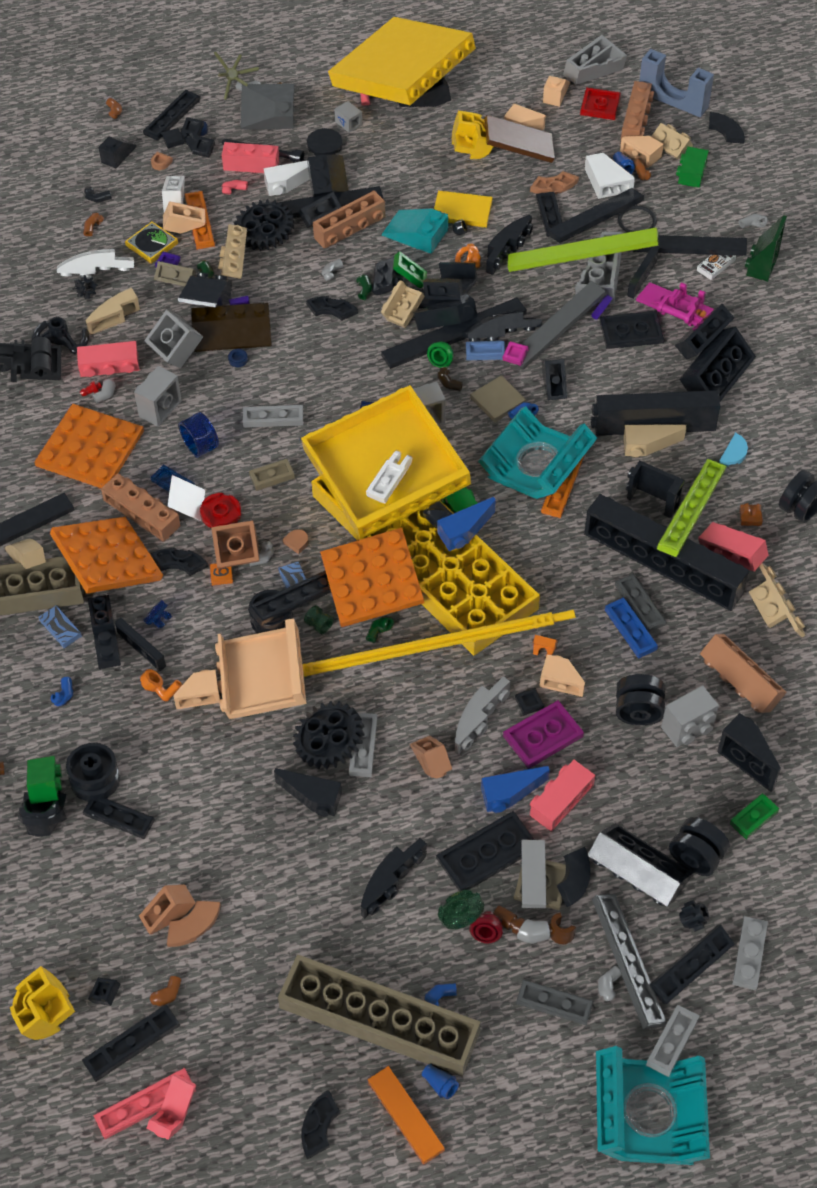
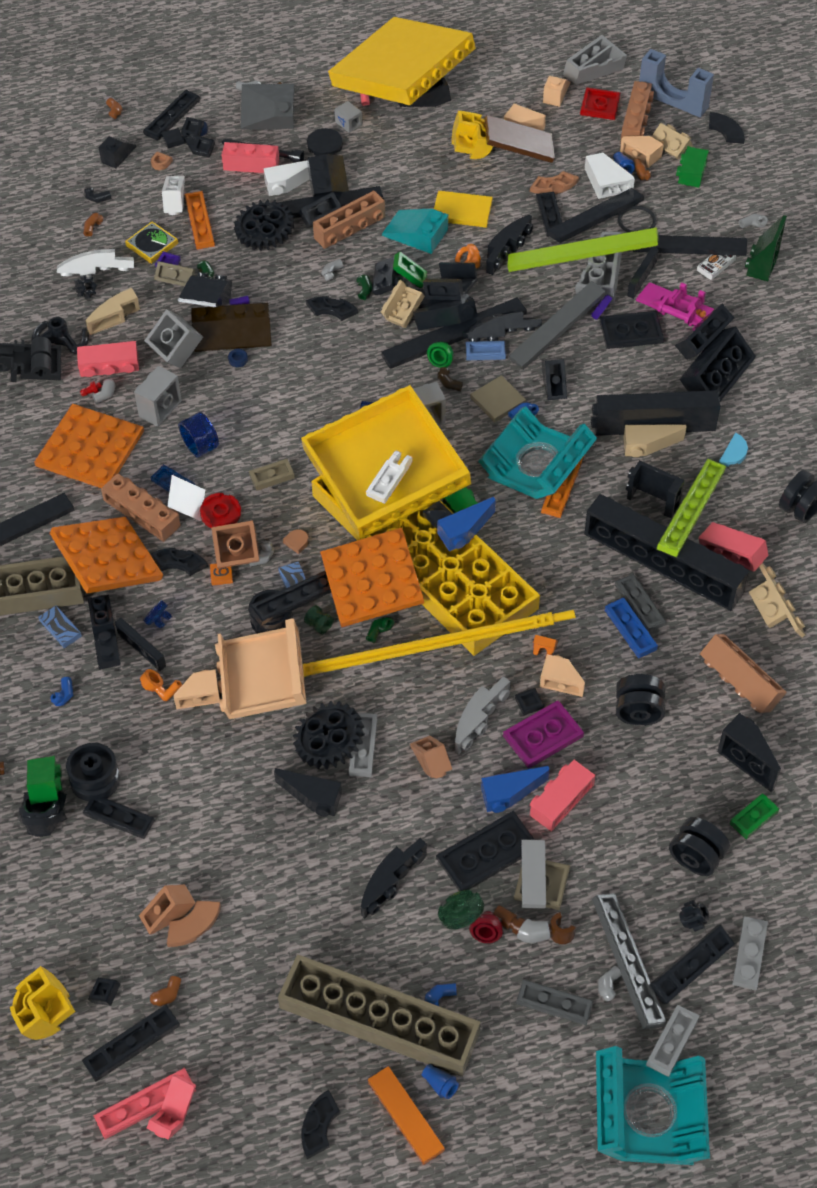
tan slope [5,539,46,569] -> none
light nougat slope [163,201,205,234] -> none
olive plant [214,52,259,100] -> none
tan bracket [218,224,247,279] -> none
coral arm [221,180,248,195] -> none
light grey plate [243,405,303,428] -> none
black hinge [452,219,468,235] -> none
dark pink tile [502,341,529,366] -> none
black tile [557,847,590,907] -> none
slope [588,823,694,906] -> none
light grey brick [661,686,719,747] -> none
dark orange tile [740,503,763,526] -> none

